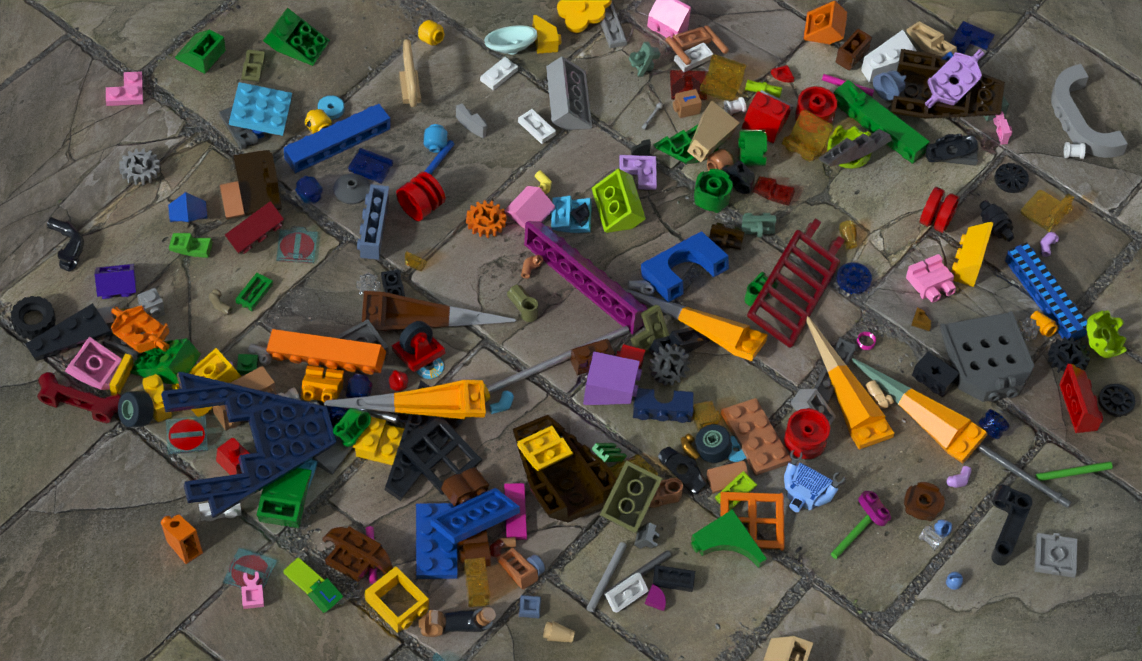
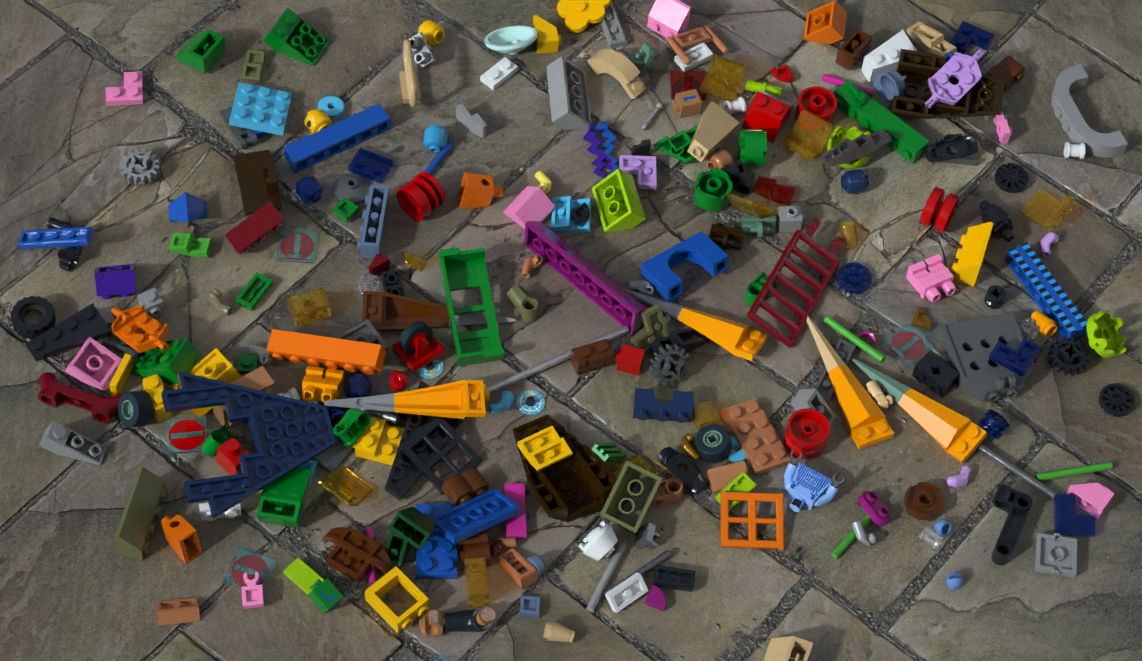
nougat slope [220,181,245,219] -> none
orange gear [466,200,507,238] -> none
white plate [518,109,556,144] -> none
medium lavender slope [583,352,642,405] -> none
green arch [690,510,767,568] -> none
red slope [1059,364,1103,433] -> none
none -> blue tile [17,227,94,250]
none -> light grey slope [38,421,107,465]
none -> olive slope [115,466,168,560]
none -> nougat slope [157,597,200,626]
none -> green piece [201,424,239,457]
none -> clear yellow brick [287,287,331,326]
none -> clear yellow slope [319,466,374,506]
none -> green plate [333,198,359,223]
none -> dark red slope [369,254,390,280]
none -> dark green slope [384,530,412,570]
none -> dark green torso [388,507,436,550]
none -> light grey hips [409,32,436,69]
none -> green piece [439,248,504,366]
none -> orange torso [458,173,503,209]
none -> medium azure piece [516,390,545,415]
none -> white cone [578,520,618,561]
none -> piece [583,121,619,178]
none -> tan arch [587,49,646,99]
none -> clear yellow slope [727,193,777,219]
none -> light grey brick [776,206,805,232]
none -> bright green bar [824,316,886,363]
none -> dark blue head [841,169,869,194]
none -> light grey arm [852,520,877,546]
none -> clear light blue piece [881,323,934,369]
none -> black wheel [984,285,1006,309]
none -> reddish brown brick [986,55,1025,92]
none -> clear blue plate [989,337,1041,377]
none -> clear blue plate [1054,494,1095,537]
none -> bright pink slope [1065,483,1115,519]

